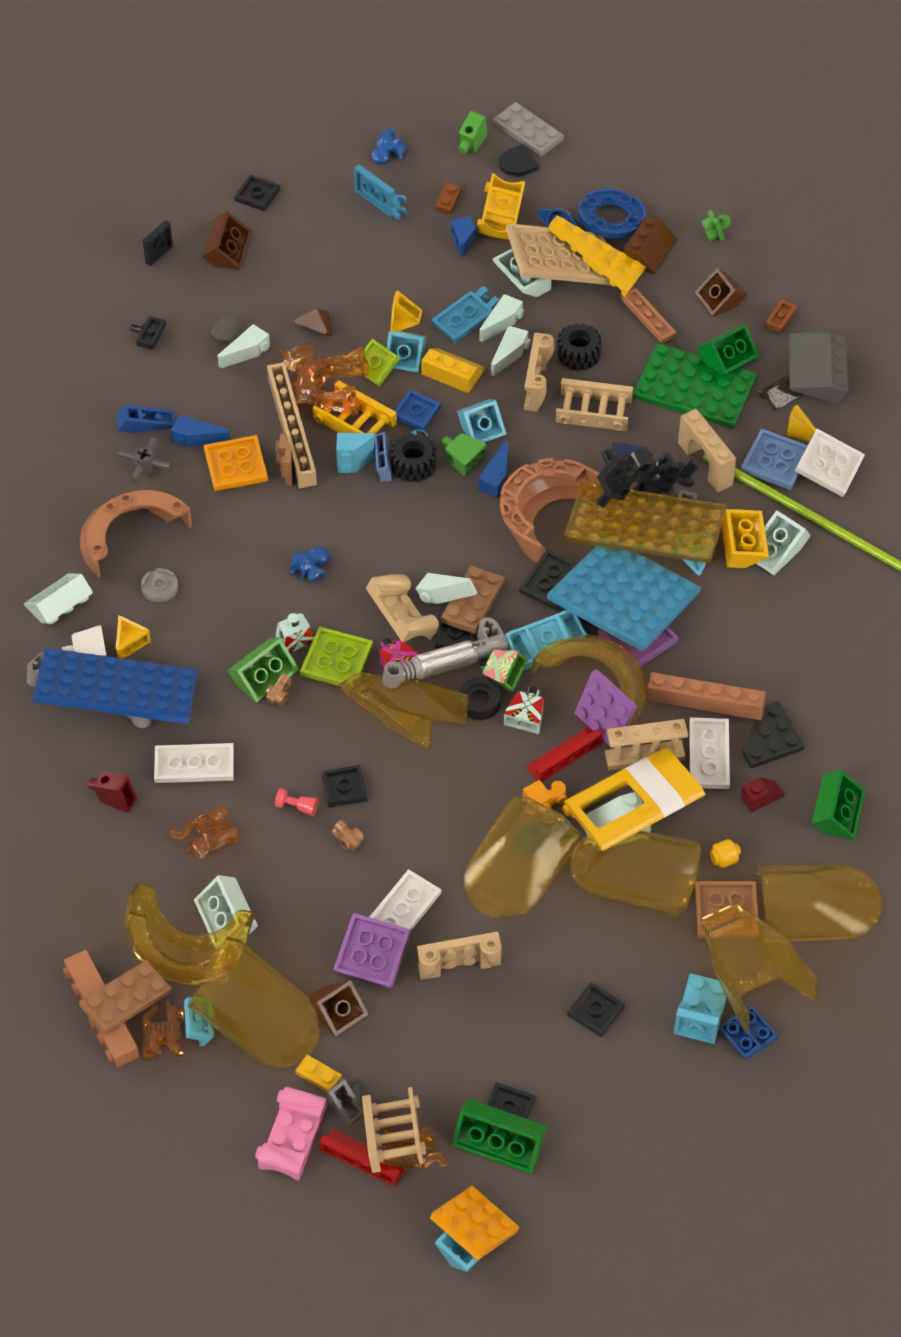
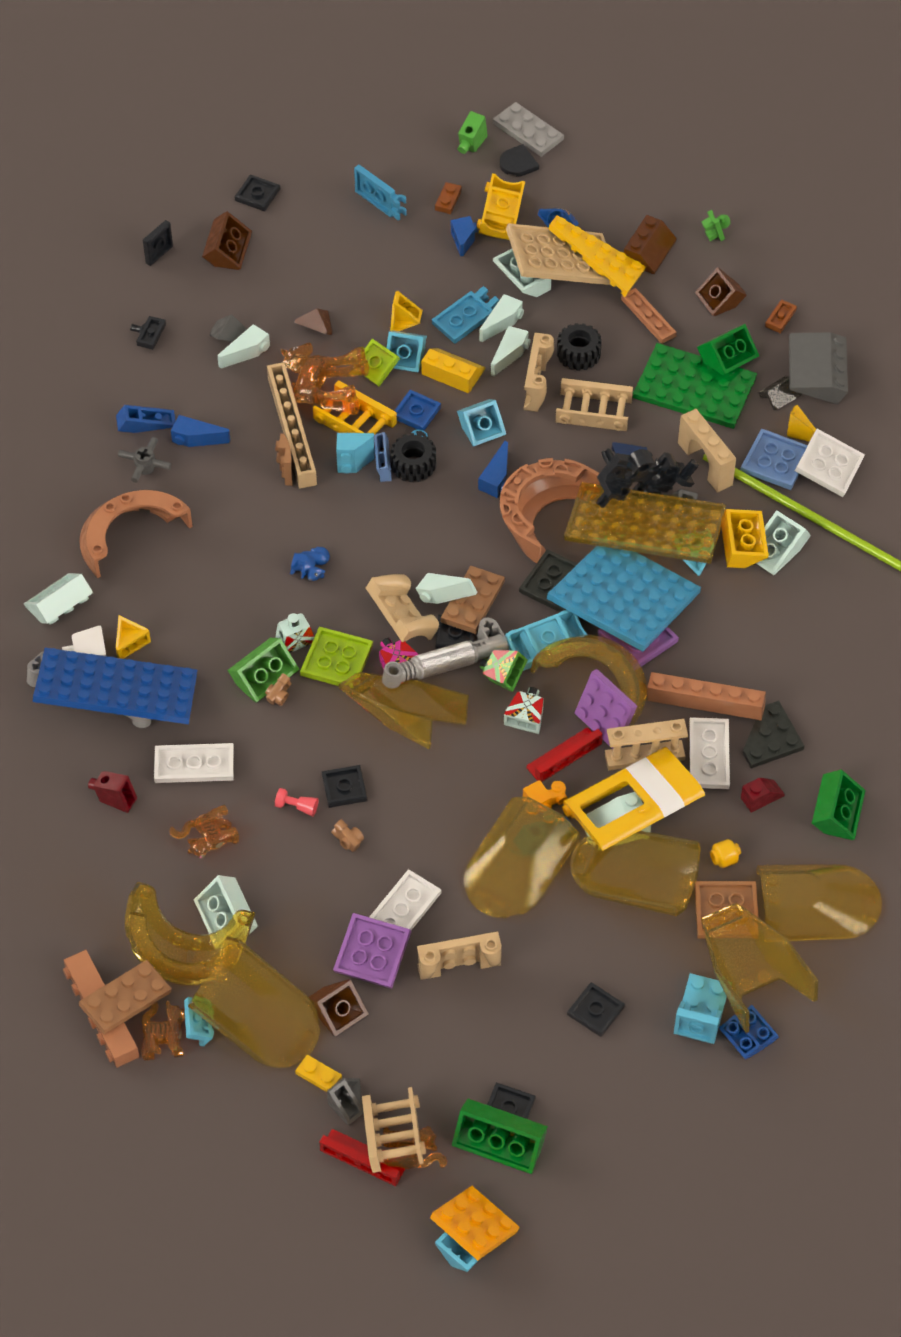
light grey tile [141,568,179,603] -> none
light orange plate [204,435,268,491] -> none
bright pink piece [255,1087,327,1181] -> none
blue animal [371,128,407,164] -> none
bright green torso [441,433,487,476] -> none
black tyre [459,677,501,721] -> none
blue plate [578,188,646,239] -> none

